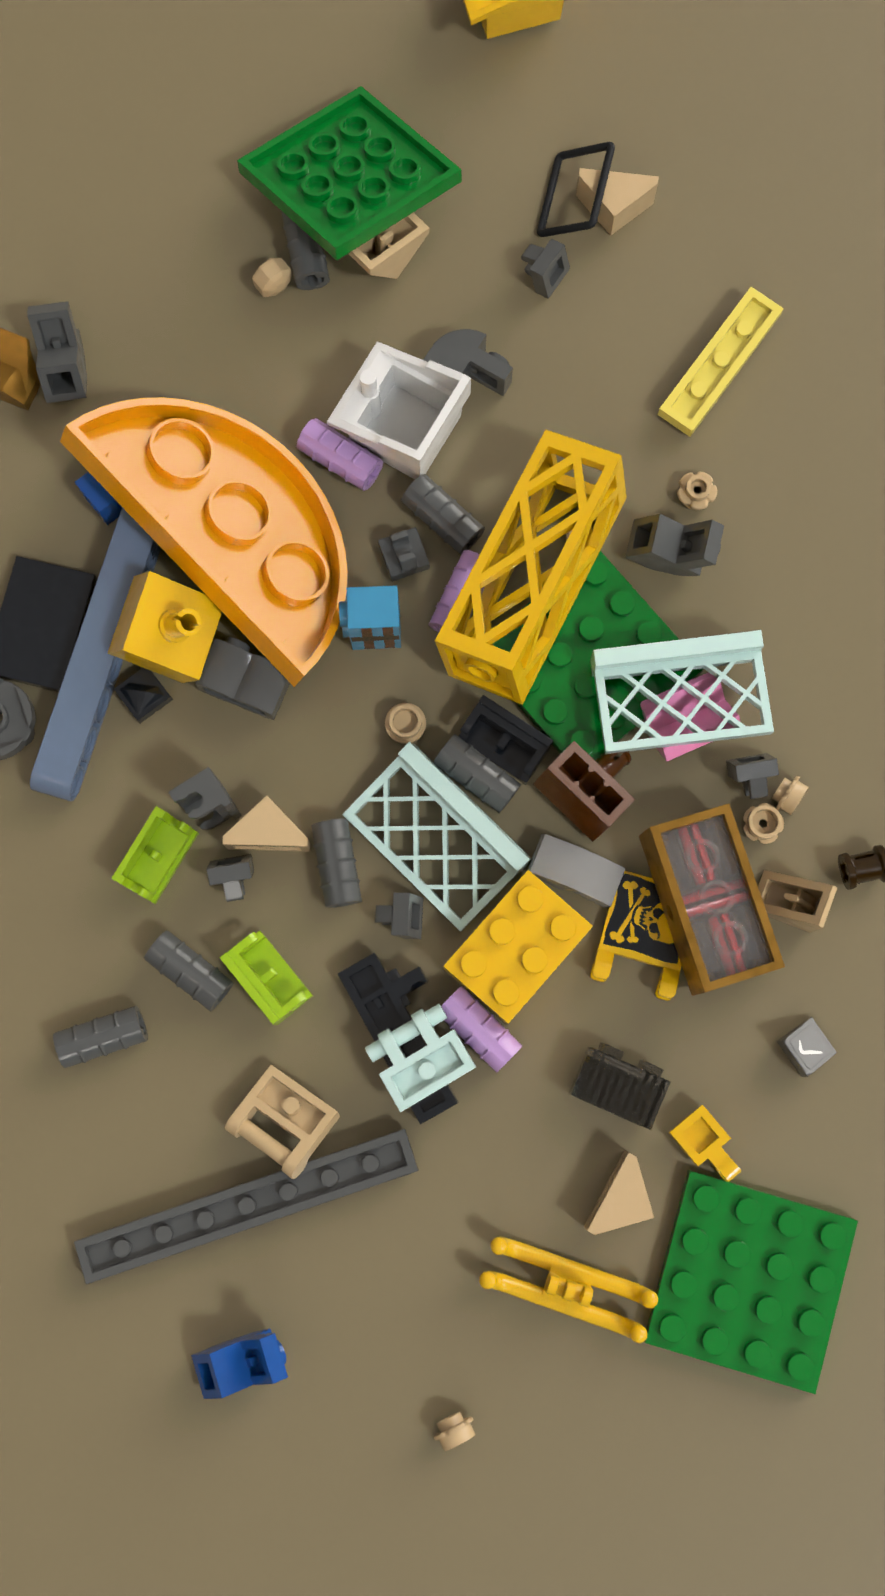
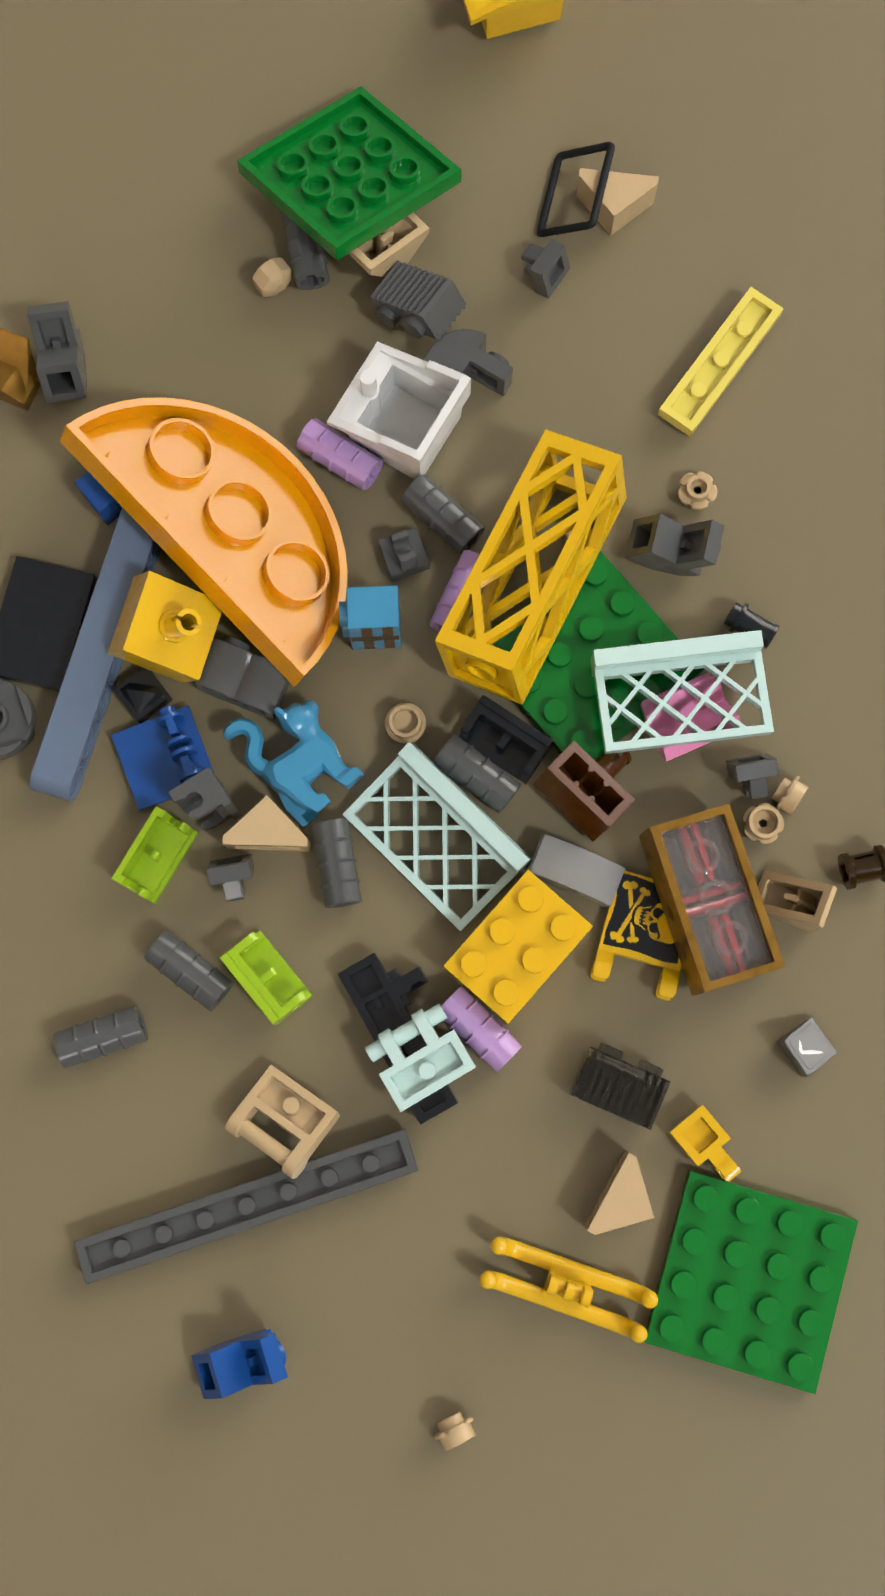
dark grey tile [375,893,424,939] -> none
none -> blue hinge [111,705,215,811]
none -> dark azure animal [223,700,364,829]
none -> dark grey brick [369,260,466,340]
none -> black pin [724,602,780,649]

